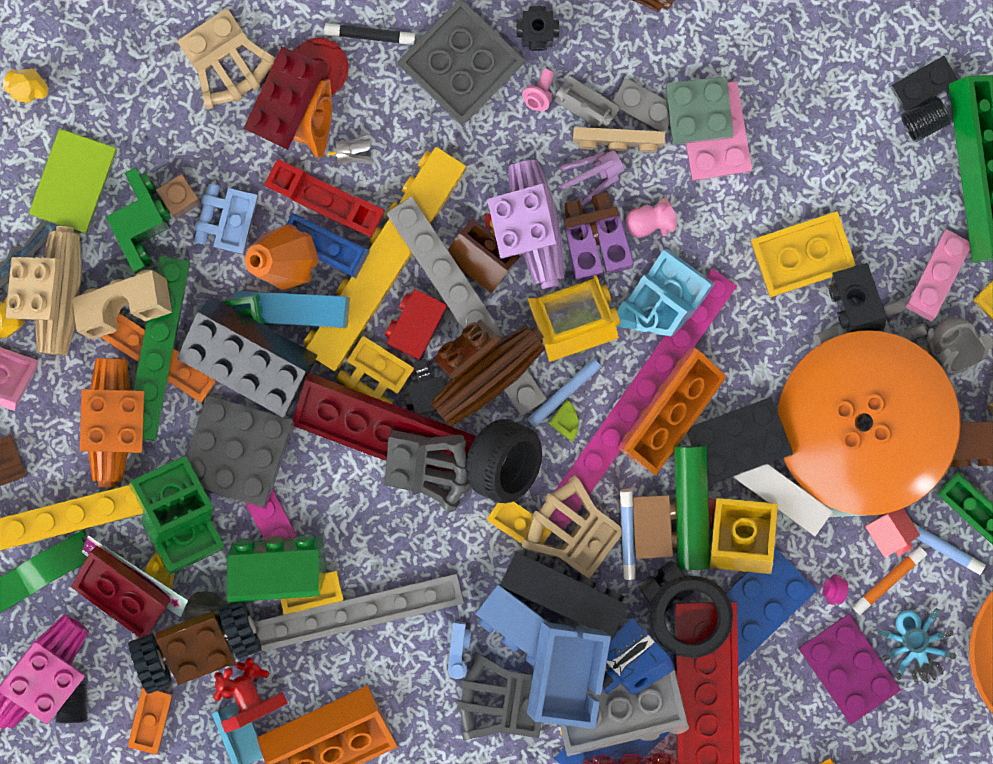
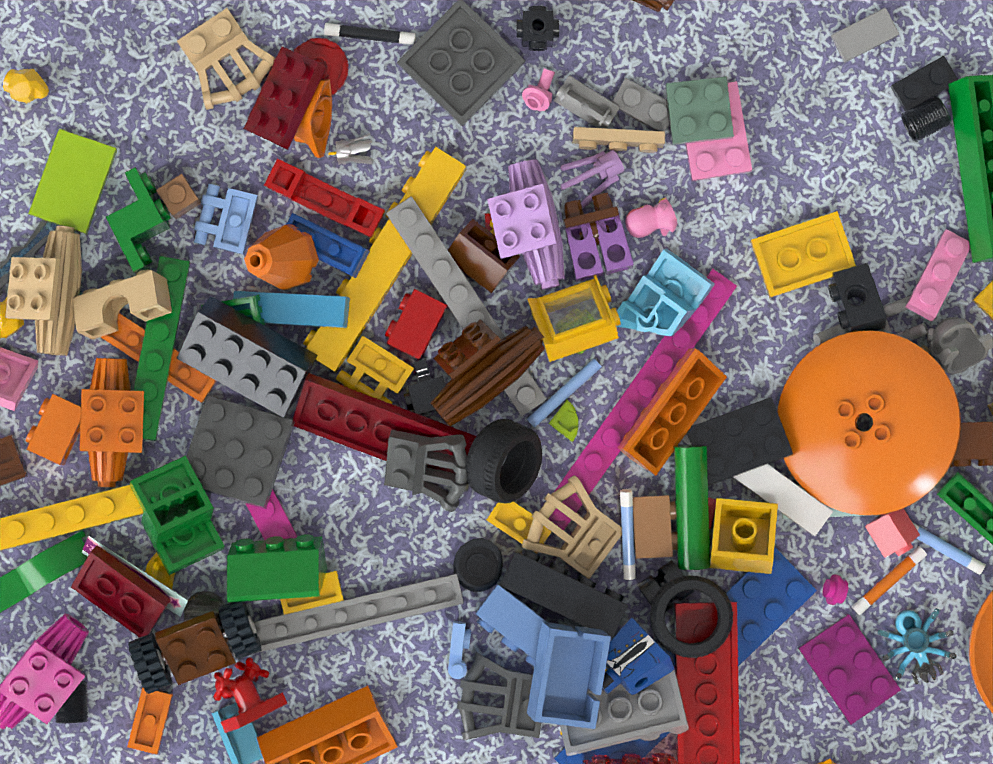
none -> orange brick [26,394,81,465]
none -> black piece [453,538,503,592]
none -> light grey tile [831,7,899,63]

